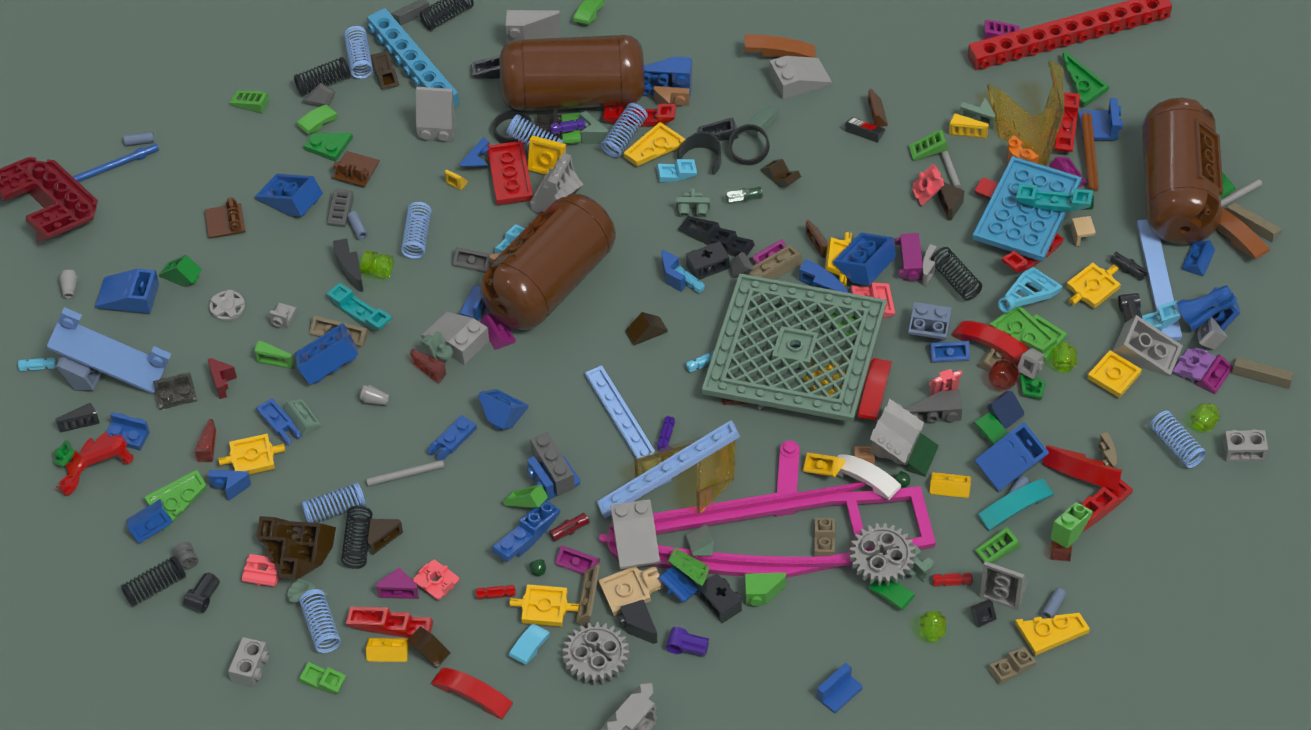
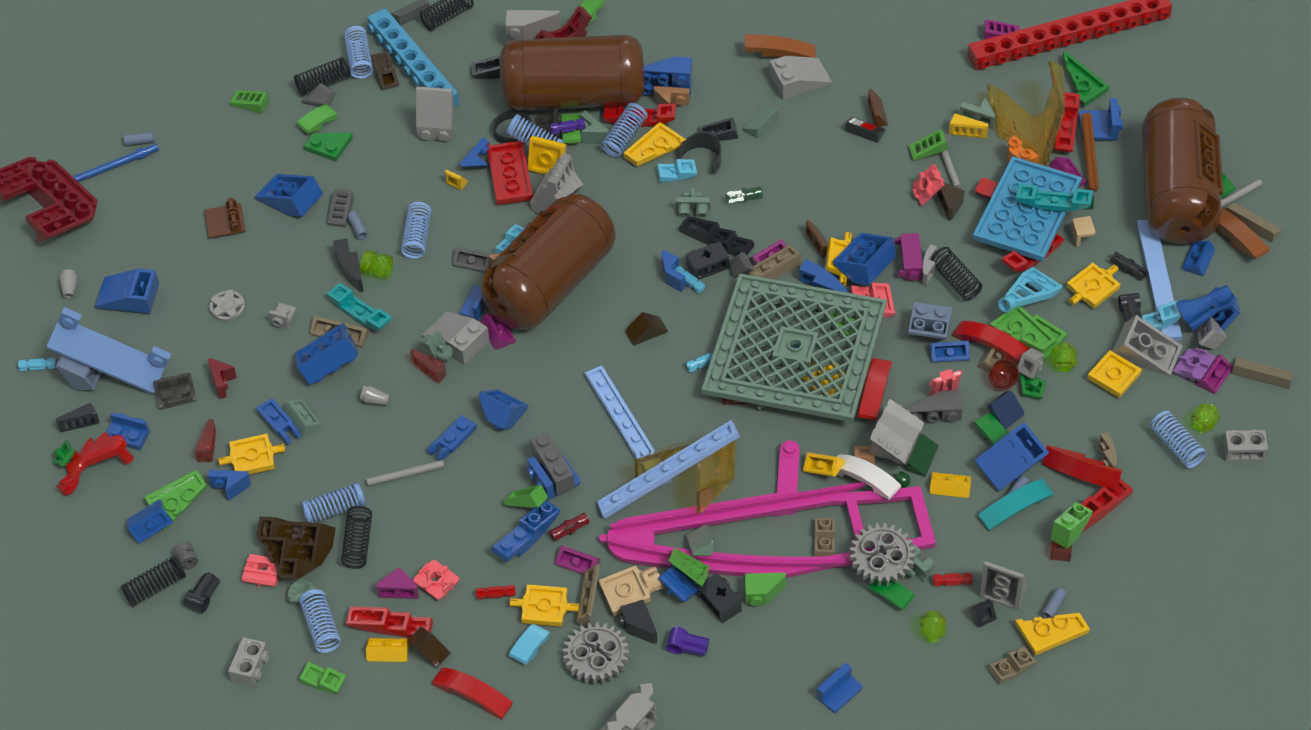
green slope [159,255,202,286] -> none
bright green slope [254,340,294,369] -> none
reddish brown hinge [332,151,380,187] -> none
dark brown slope [368,519,403,556] -> none
dark green hinge [529,559,546,576] -> none
light grey slope [610,499,660,569] -> none
dark purple axle [657,416,675,451] -> none
black tyre [729,124,770,165] -> none
dark brown slope [761,159,802,187] -> none
bright green slope [975,527,1020,563] -> none
none -> dark red arch [536,6,592,39]

